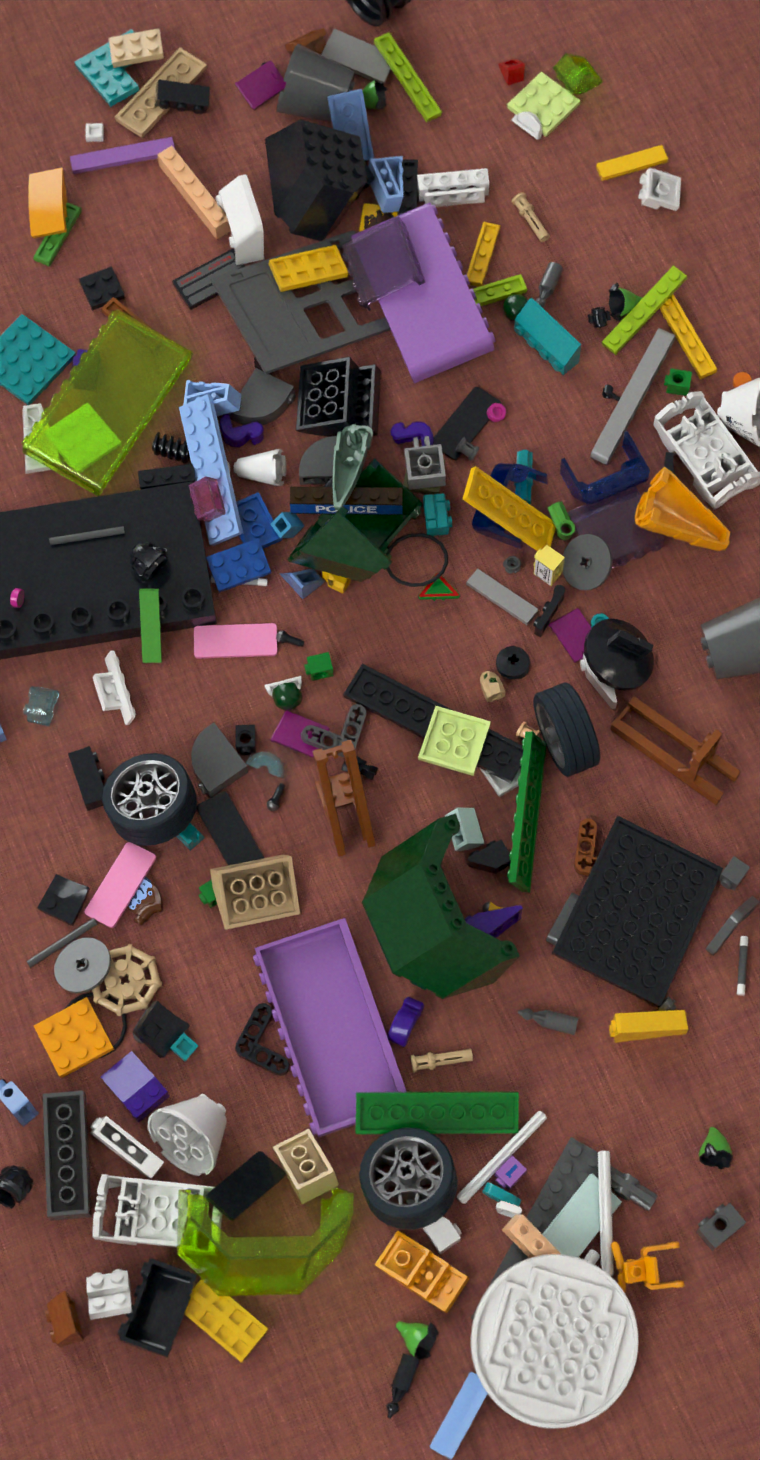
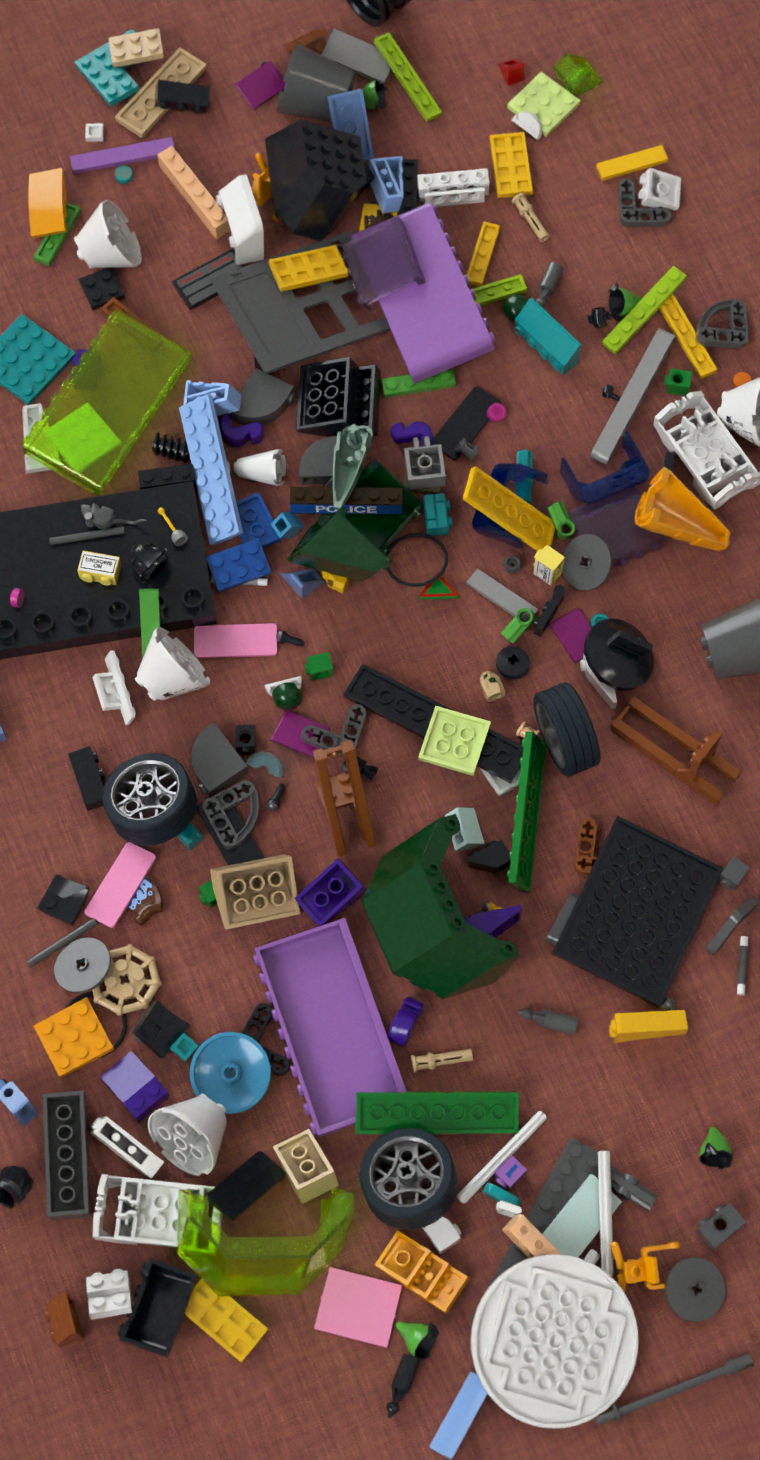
clear light blue cylinder [23,686,60,726] -> none
clear pink brick [189,477,226,522] -> none
none -> white cone [74,200,142,269]
none -> brick [77,551,121,586]
none -> dark grey animal [81,503,147,529]
none -> teal tile [115,166,133,184]
none -> white cone [135,627,210,701]
none -> light grey hinge [158,507,188,546]
none -> dark azure dish [190,1032,271,1114]
none -> dark grey beam [203,780,259,850]
none -> light orange piece [251,153,281,222]
none -> dark purple slope [294,858,368,926]
none -> bright pink piece [314,1267,402,1348]
none -> bright green plate [381,368,456,398]
none -> yellow plate [489,132,533,198]
none -> bright green piece [501,608,536,644]
none -> dark grey bar [596,1353,754,1425]
none -> dark grey beam [618,178,671,227]
none -> dark grey piece [665,1257,725,1322]
none -> dark grey beam [696,299,749,349]

